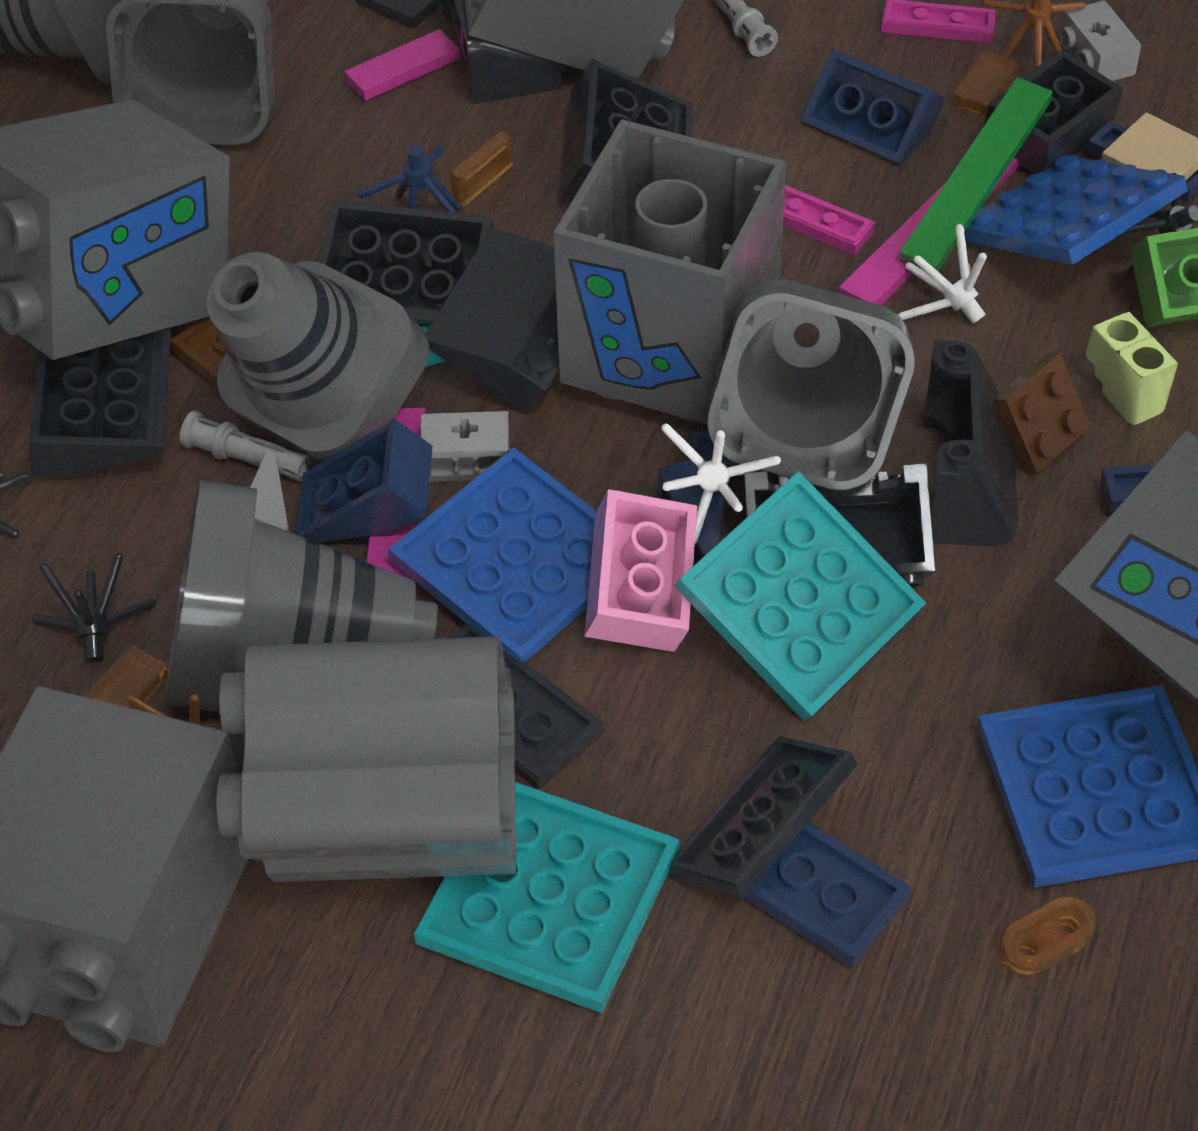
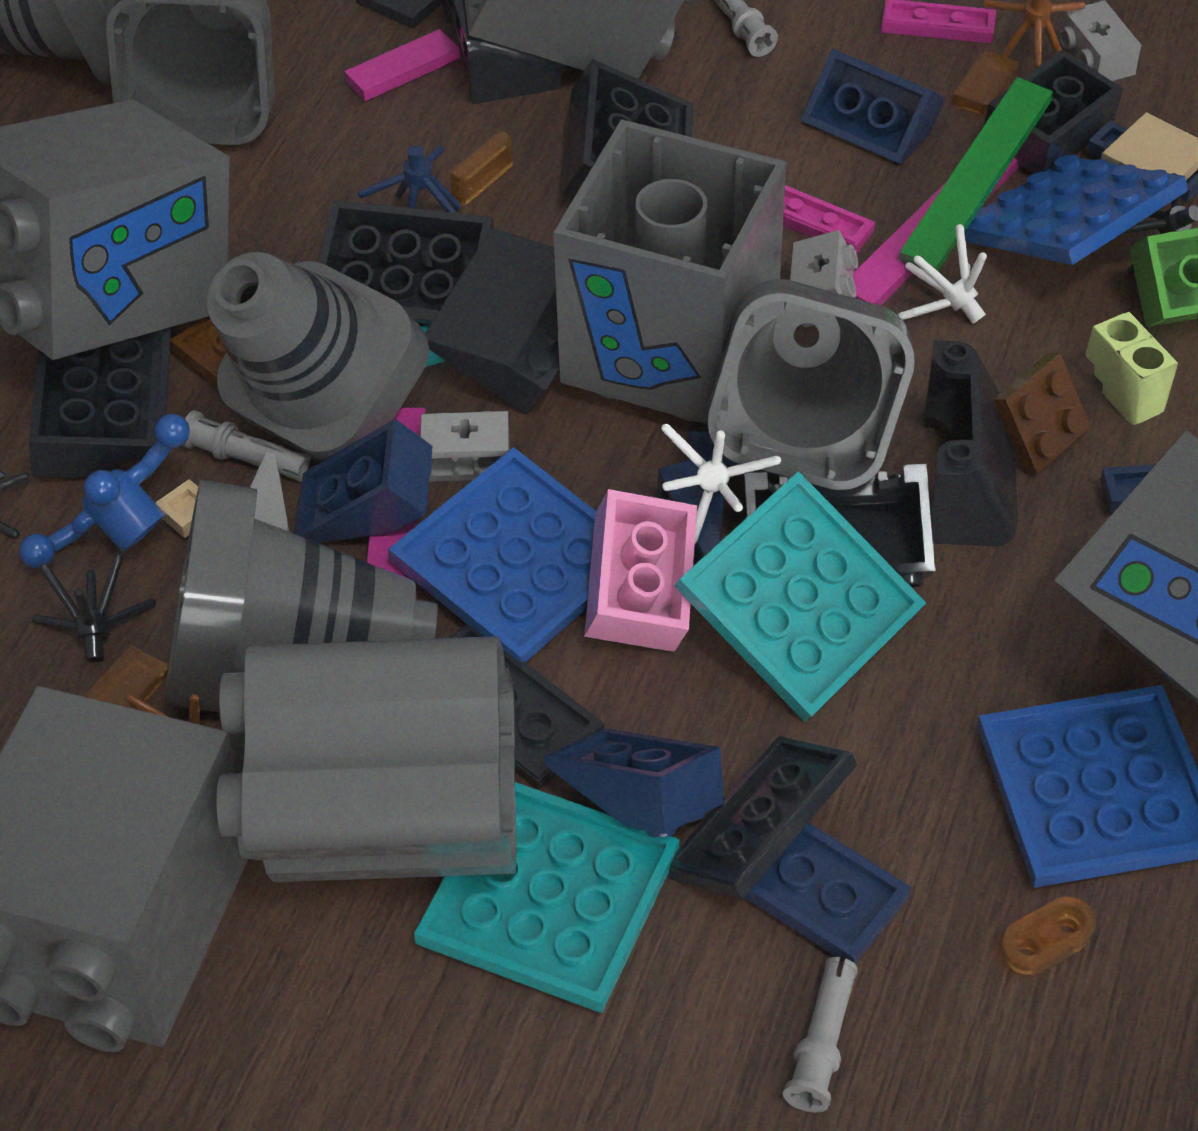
none -> blue wheel [19,413,190,569]
none -> tan plate [156,479,198,538]
none -> dark blue slope [544,728,724,837]
none -> light grey pin [783,957,858,1113]
none -> light grey brick [790,230,858,328]

